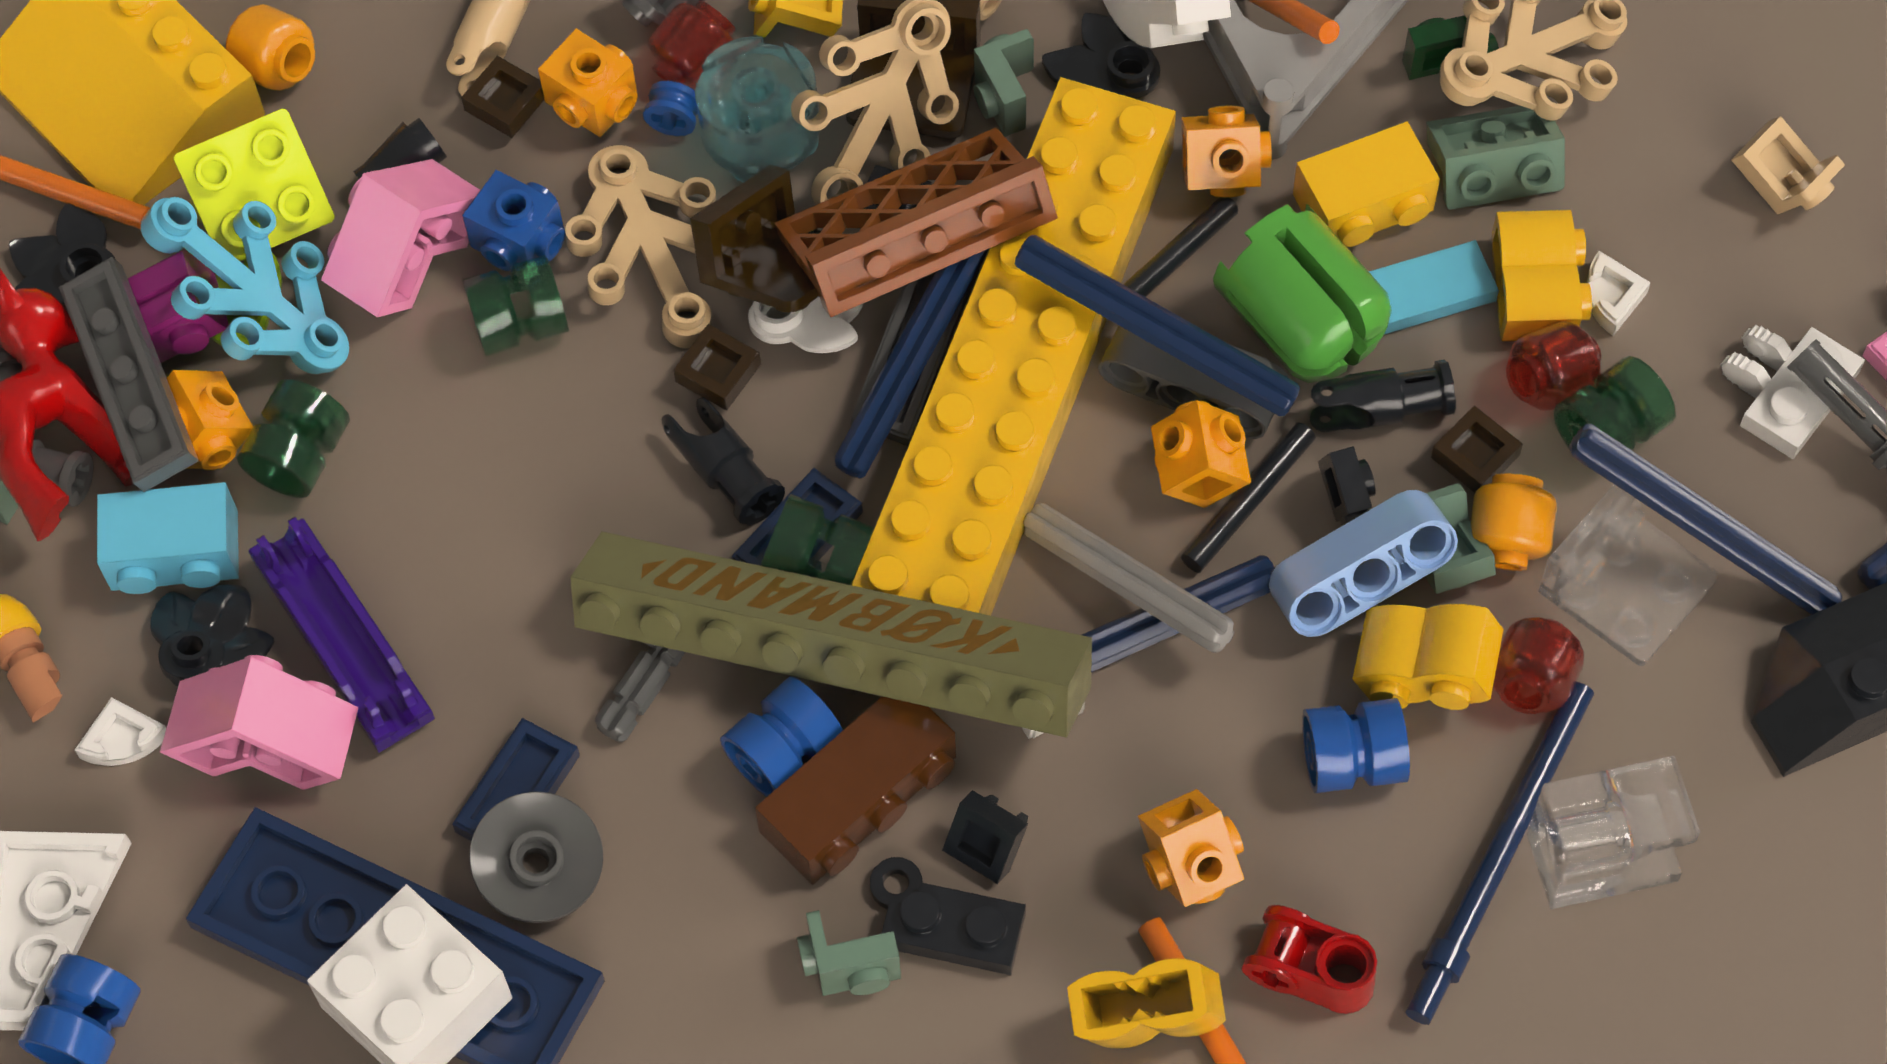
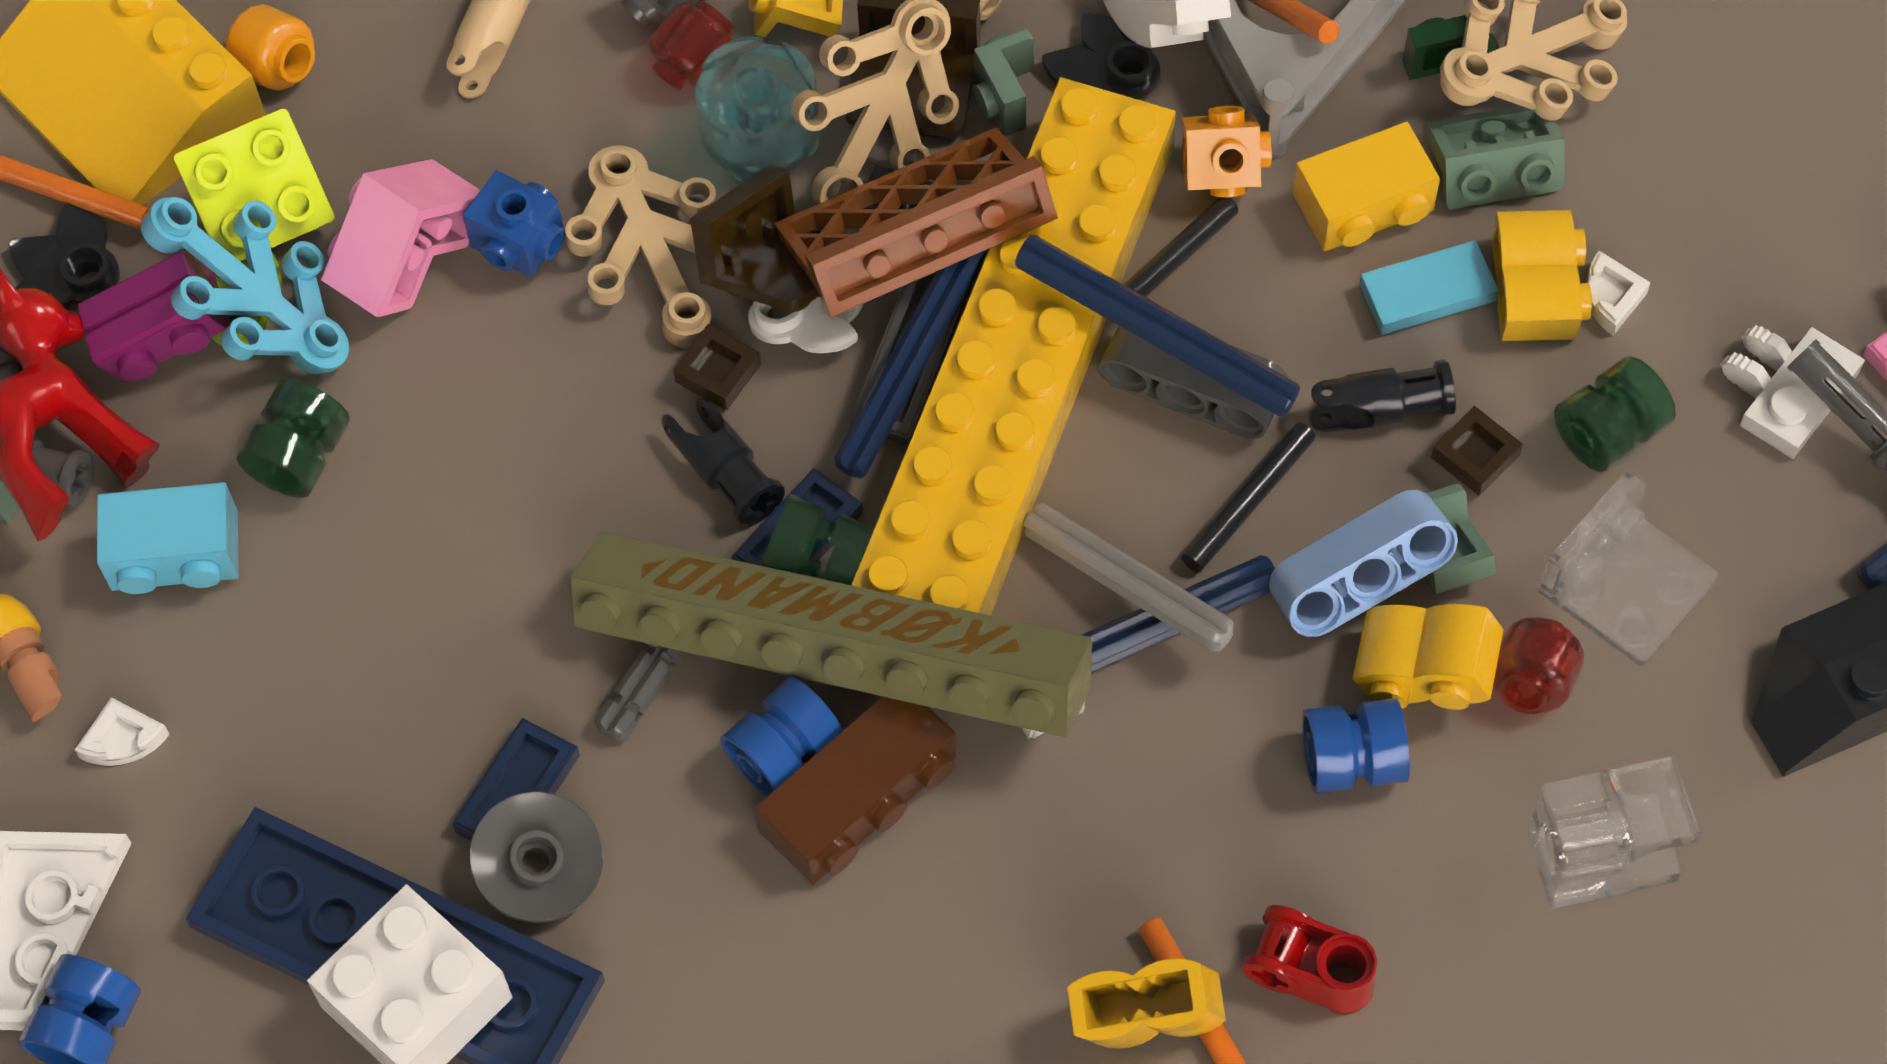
dark grey tile [59,257,199,492] -> none
black plate [150,584,275,686] -> none
bright pink brick [160,655,359,790] -> none
light orange brick [167,370,254,470] -> none
dark purple piece [248,517,435,753] -> none
black cone [353,118,447,179] -> none
dark brown plate [461,55,544,138] -> none
clear green wheel [462,255,569,356] -> none
light orange brick [538,28,638,138] -> none
blue bush [643,81,702,136] -> none
sand green bracket [797,910,901,996] -> none
black hinge [870,857,1026,975] -> none
black tile [942,790,1028,884] -> none
light orange brick [1138,789,1244,907] -> none
light orange brick [1151,400,1251,508] -> none
bright green cylinder [1213,204,1392,383] -> none
black plate [1318,446,1376,526] -> none
dark blue bar [1405,682,1594,1025] -> none
light orange head [1471,473,1557,571] -> none
clear red head [1506,320,1601,411] -> none
dark blue axle [1569,424,1842,615] -> none
tan bracket [1731,116,1845,215] -> none

